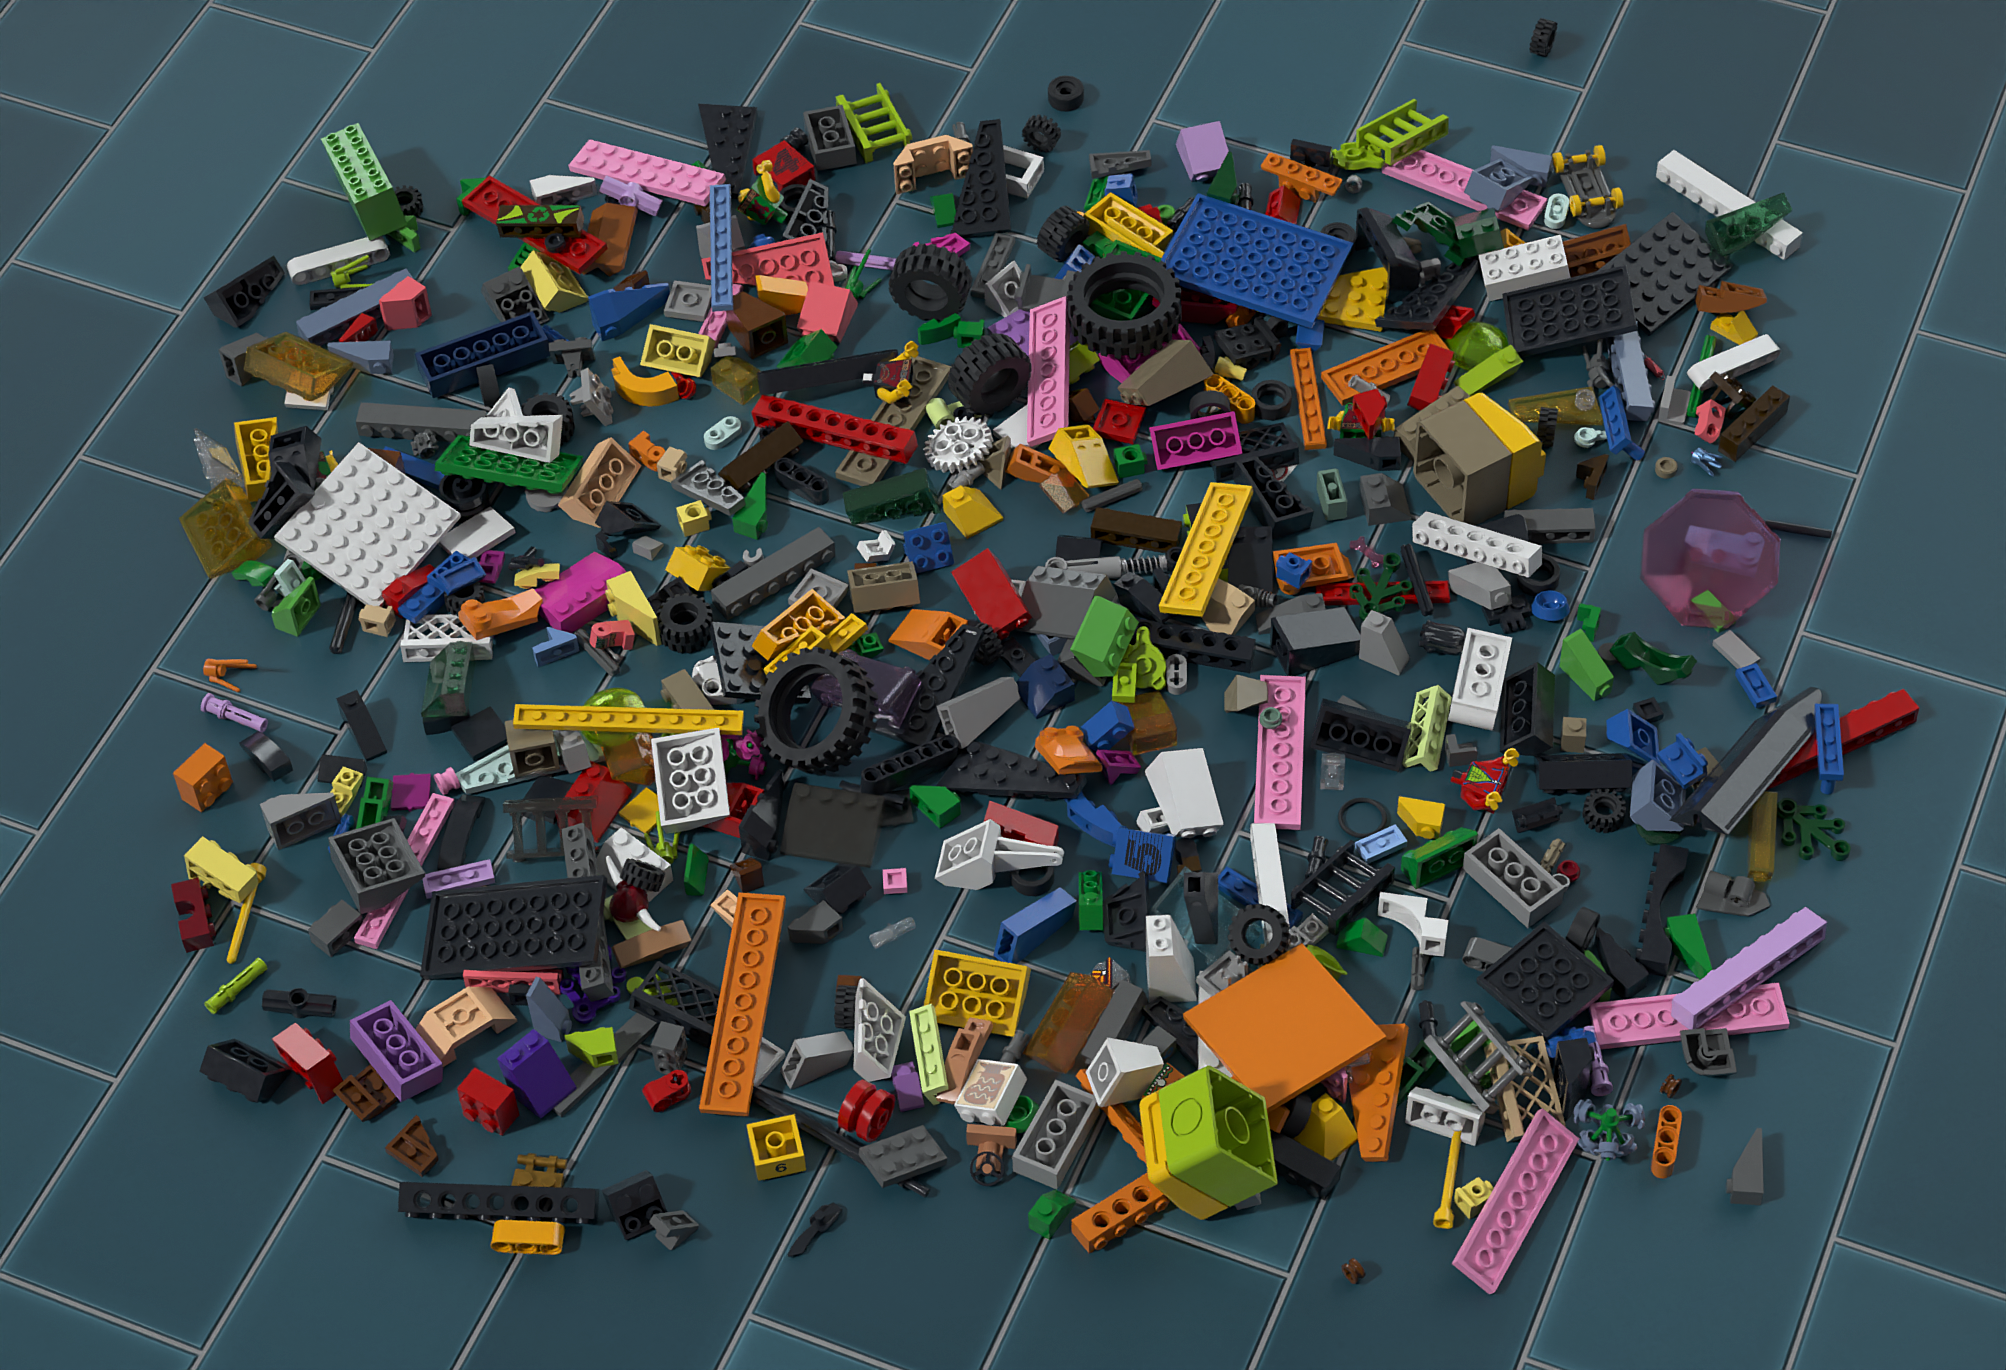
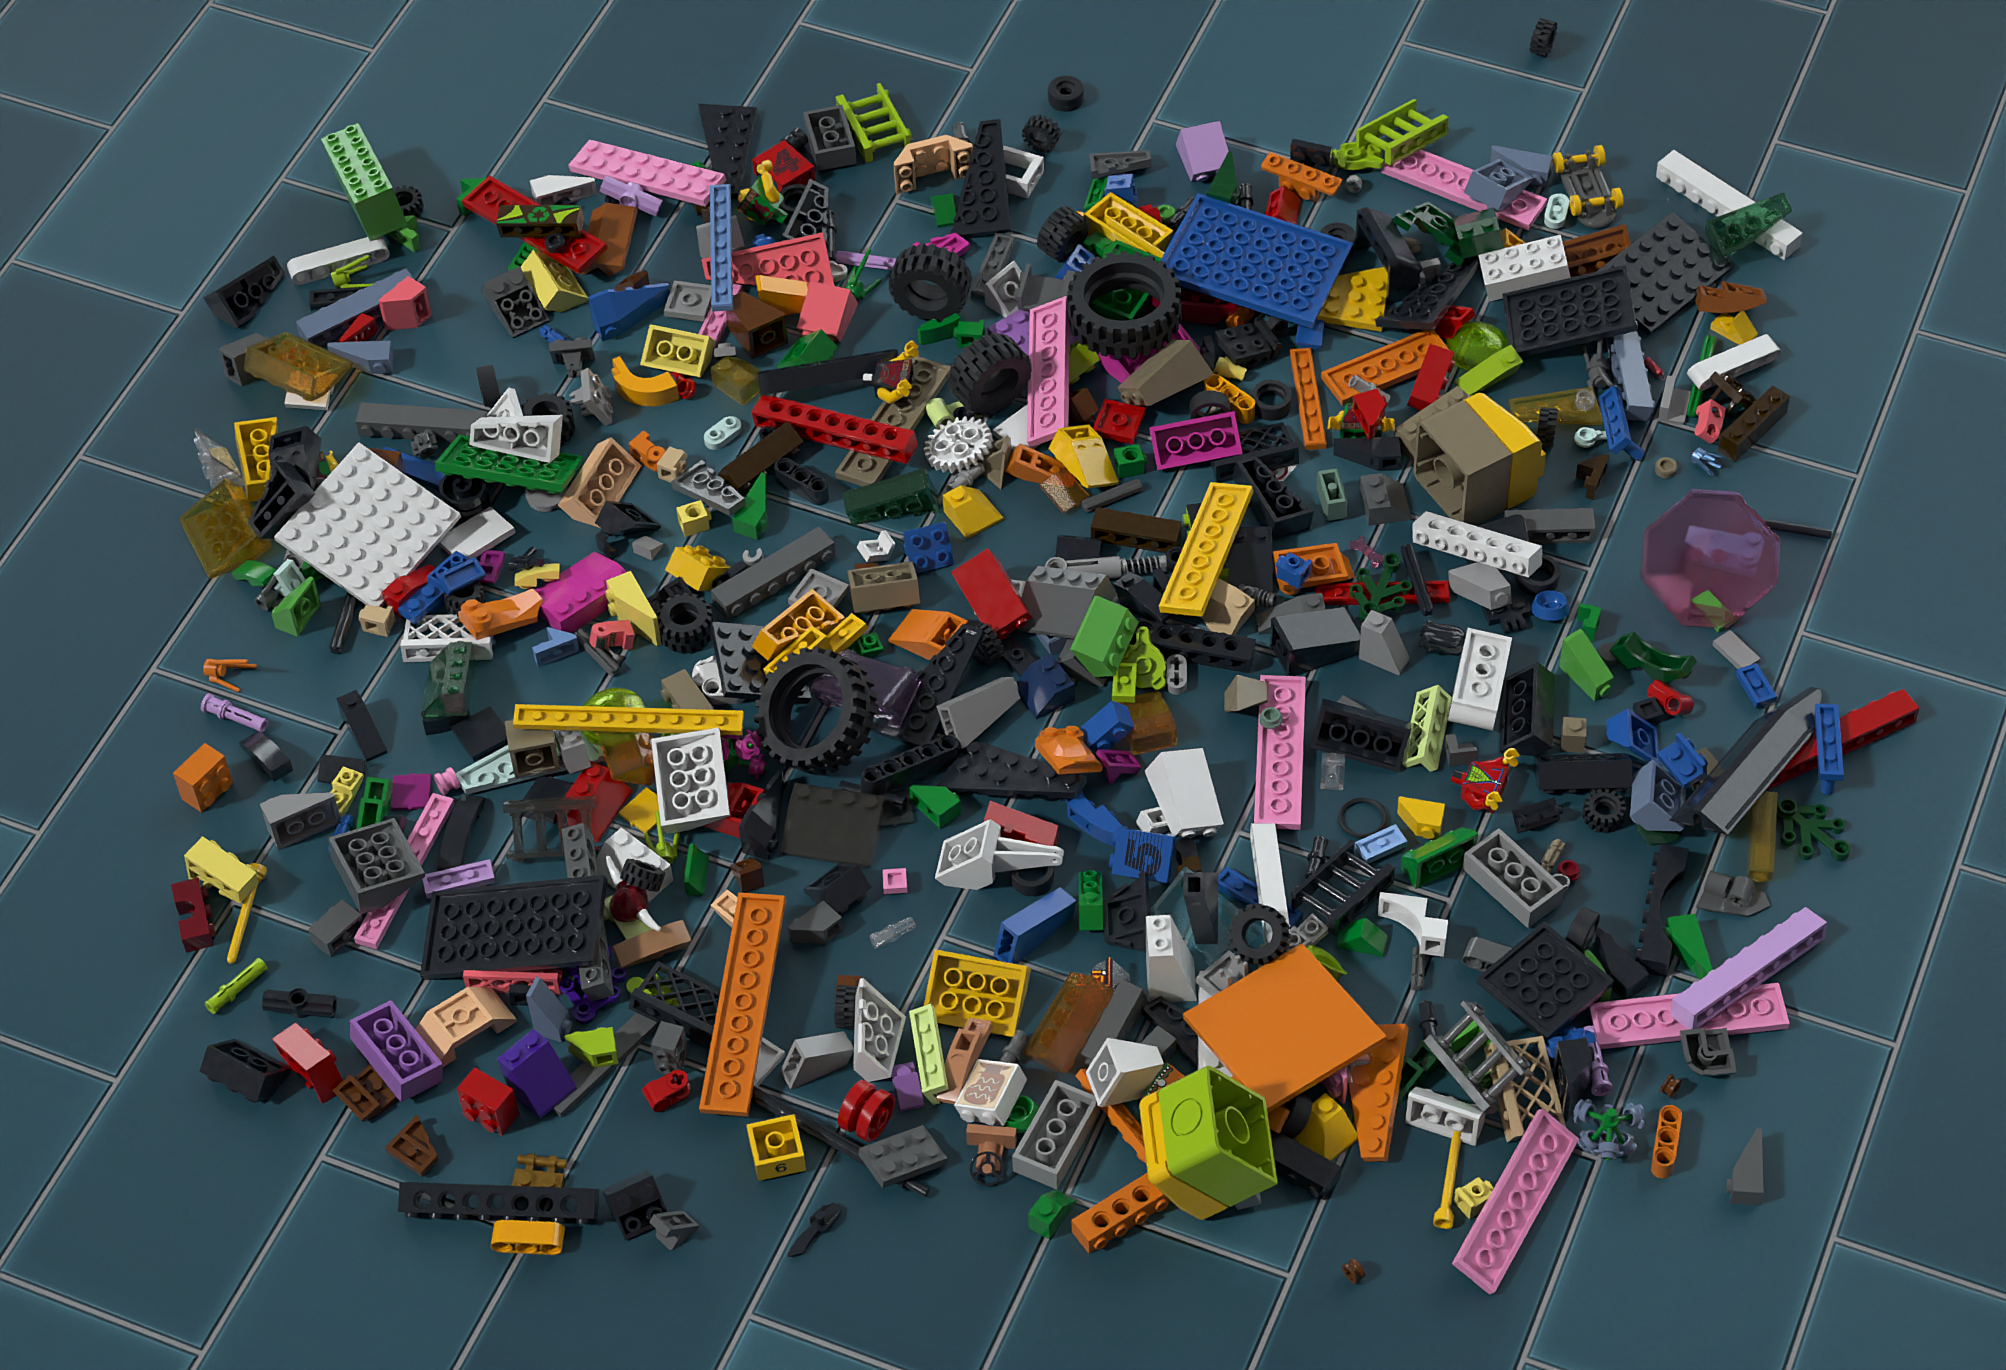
dark blue brick [415,311,551,398] -> none
none -> red piece [1647,679,1694,715]

